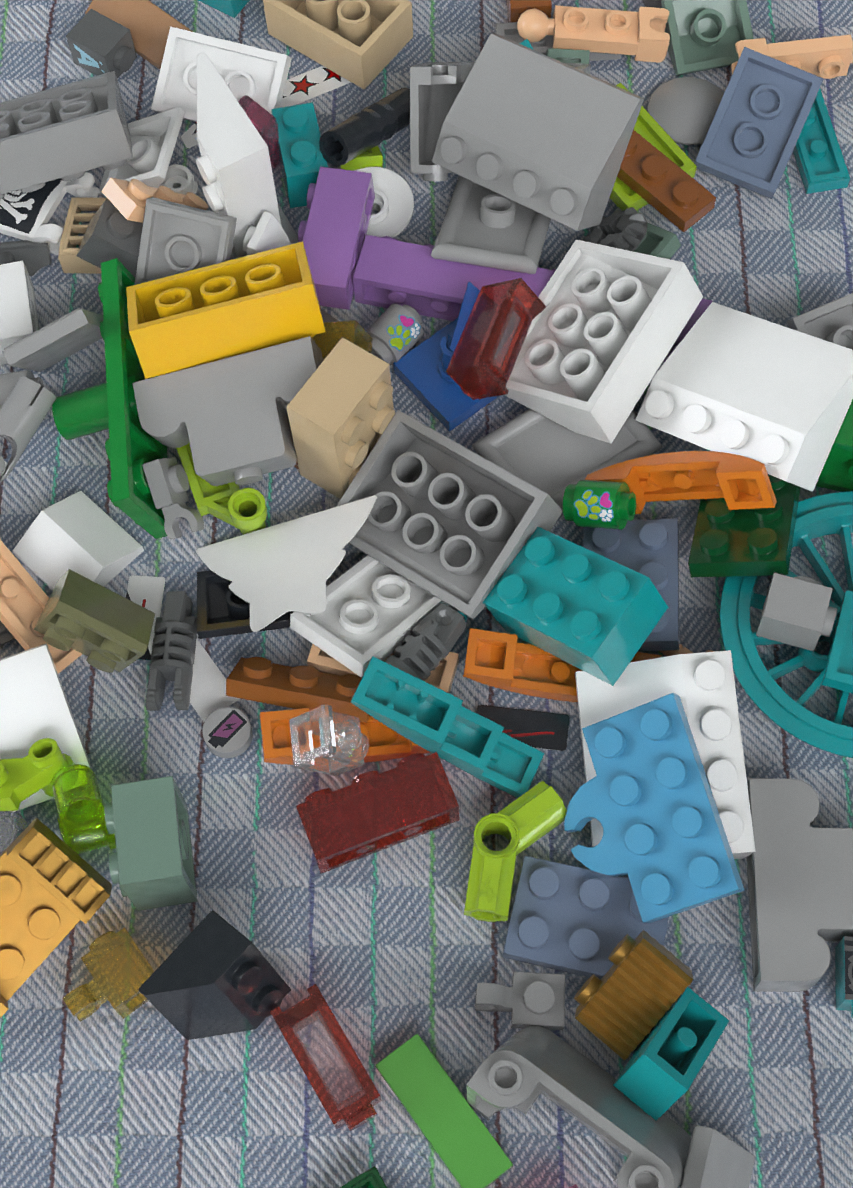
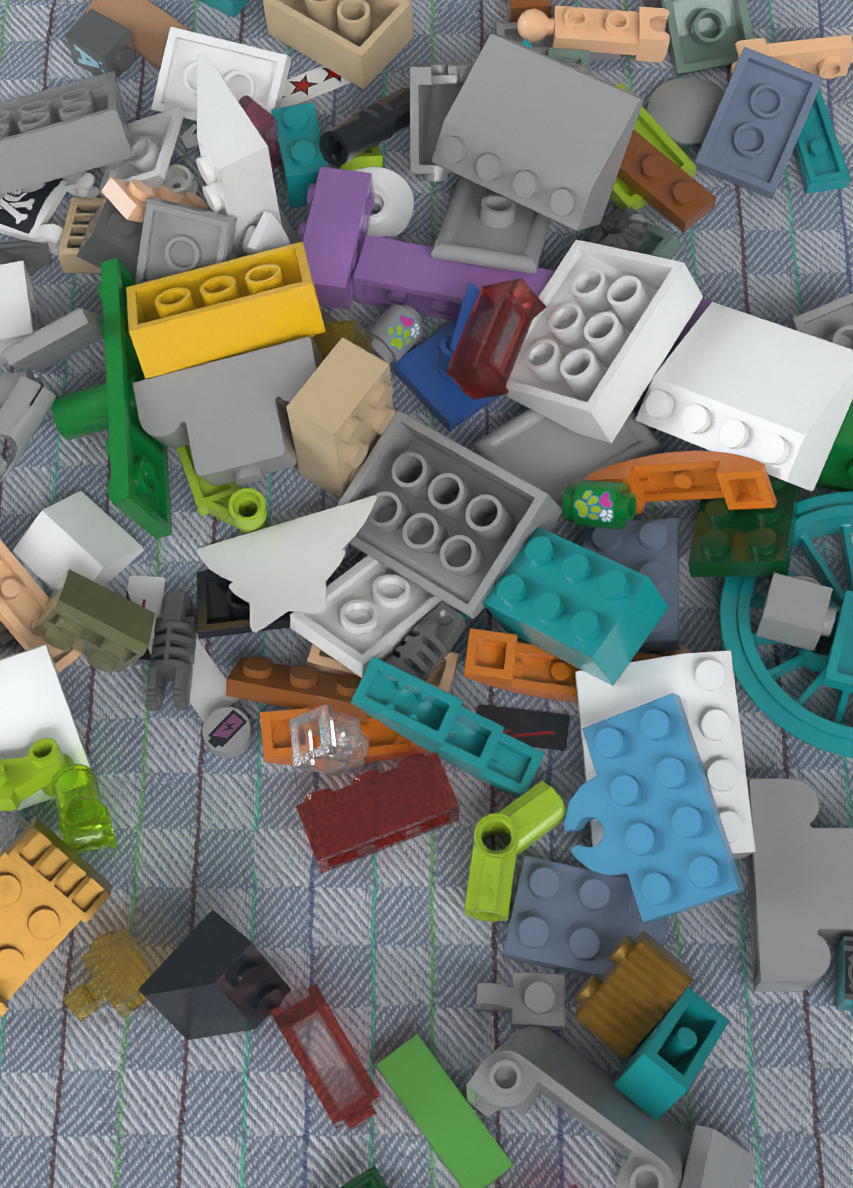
sand green brick [104,776,198,911] -> none
light grey plate [142,457,204,539] -> none

